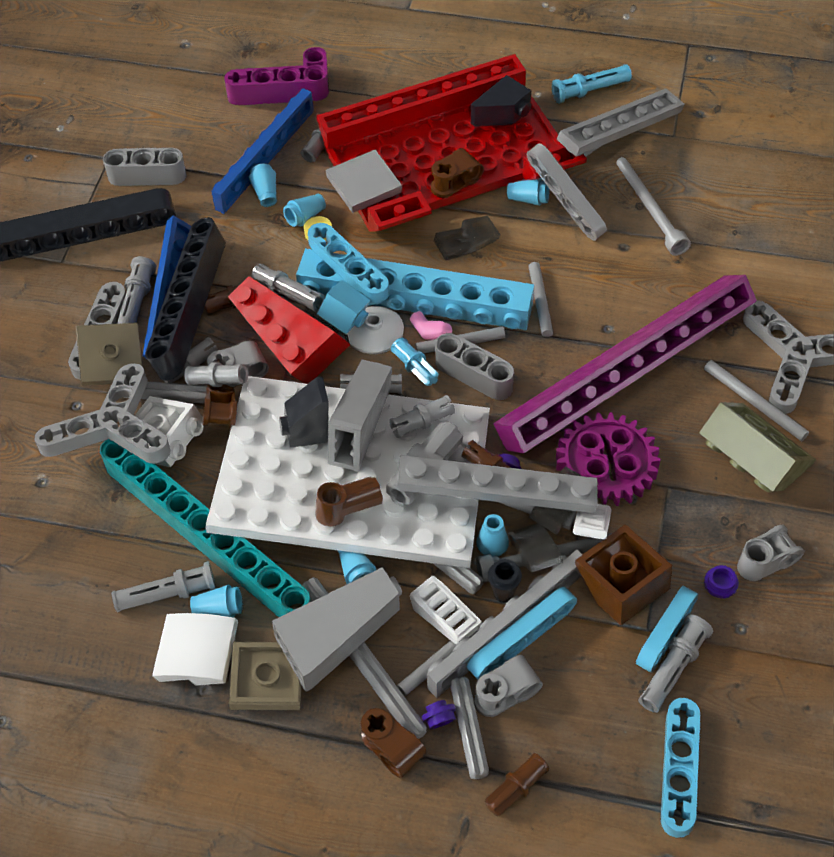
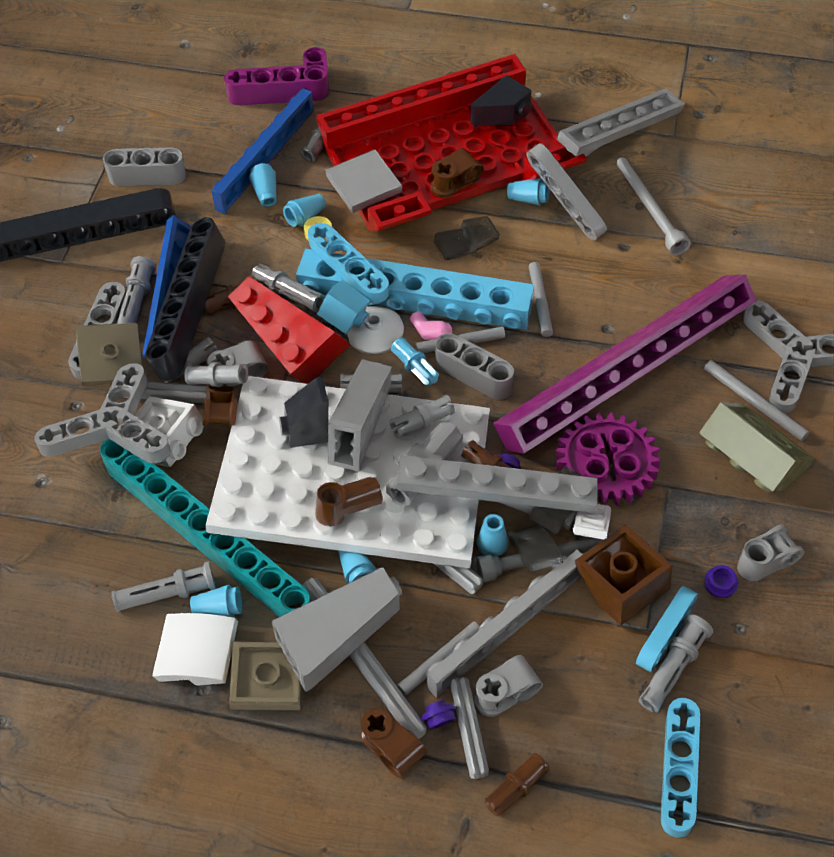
white slope [410,576,482,645] -> none
medium azure beam [467,586,577,680] -> none
black cone [488,559,522,603] -> none
medium azure pin [552,64,632,103] -> none

